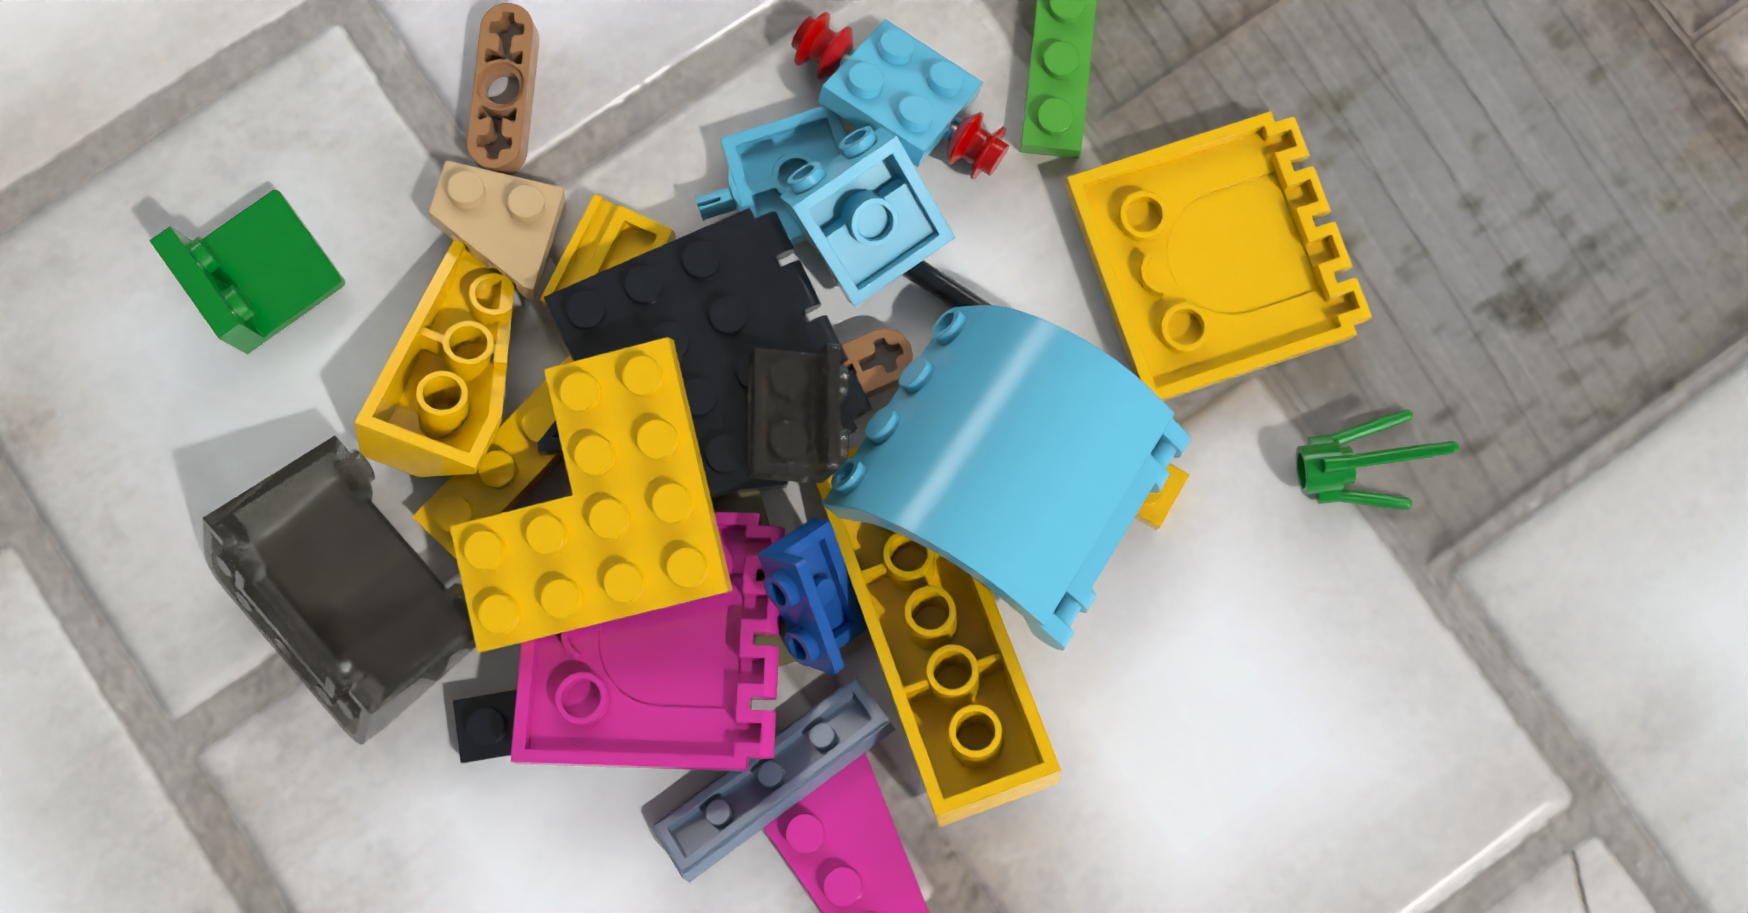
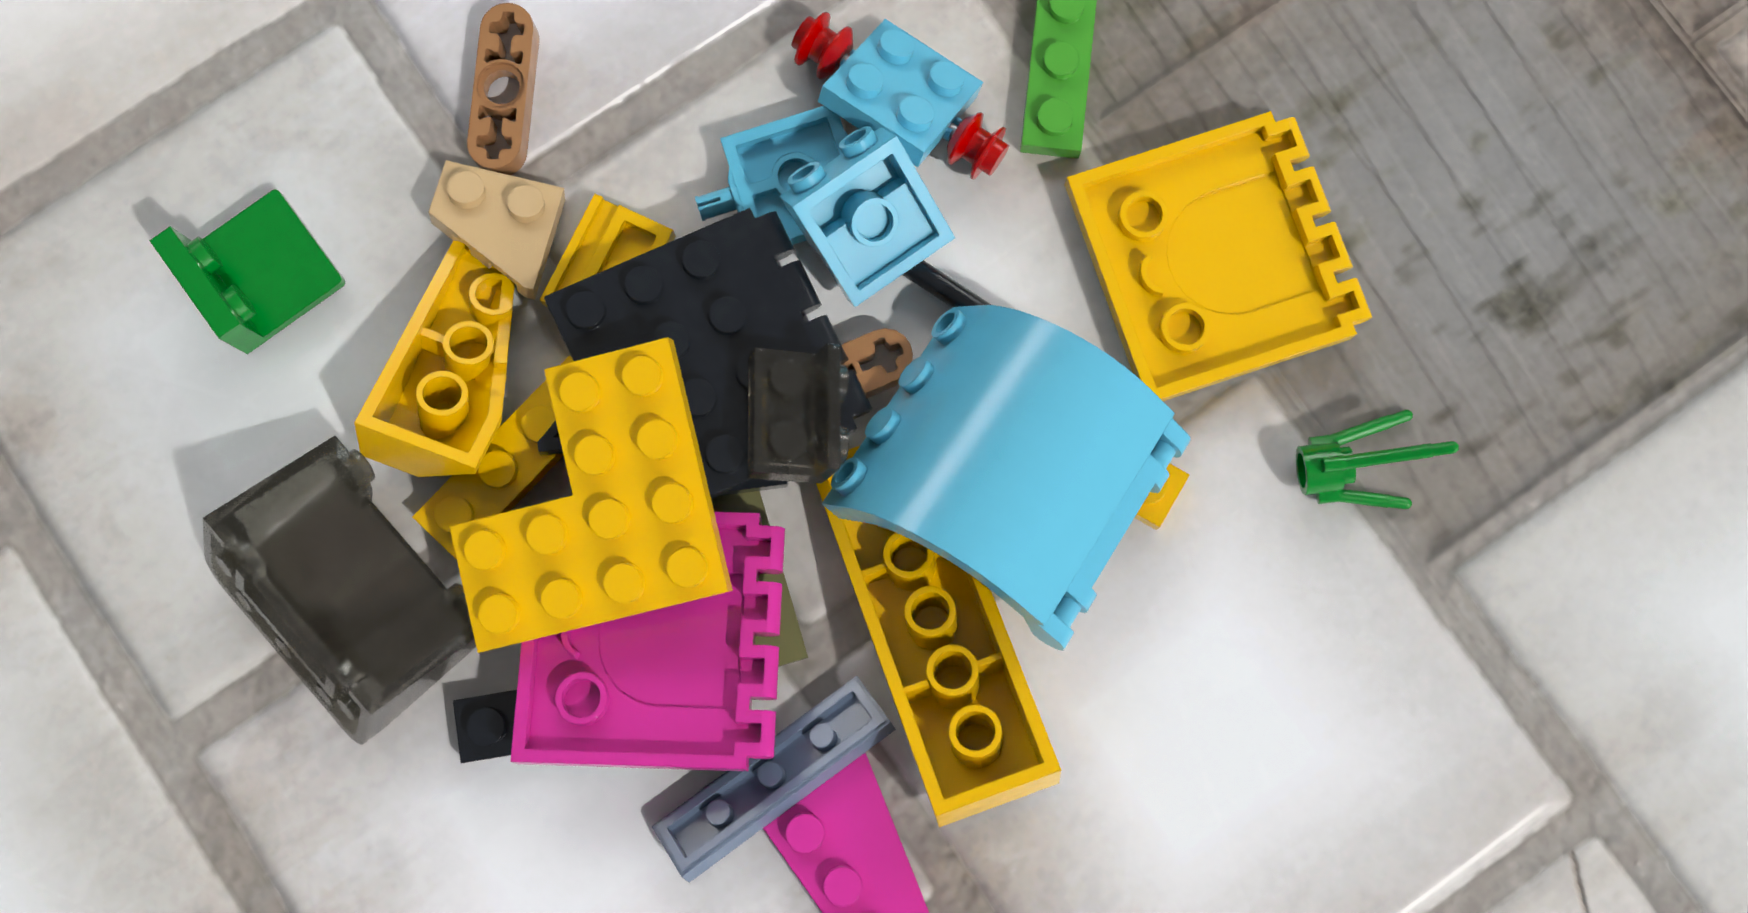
blue bracket [757,517,868,675] -> none

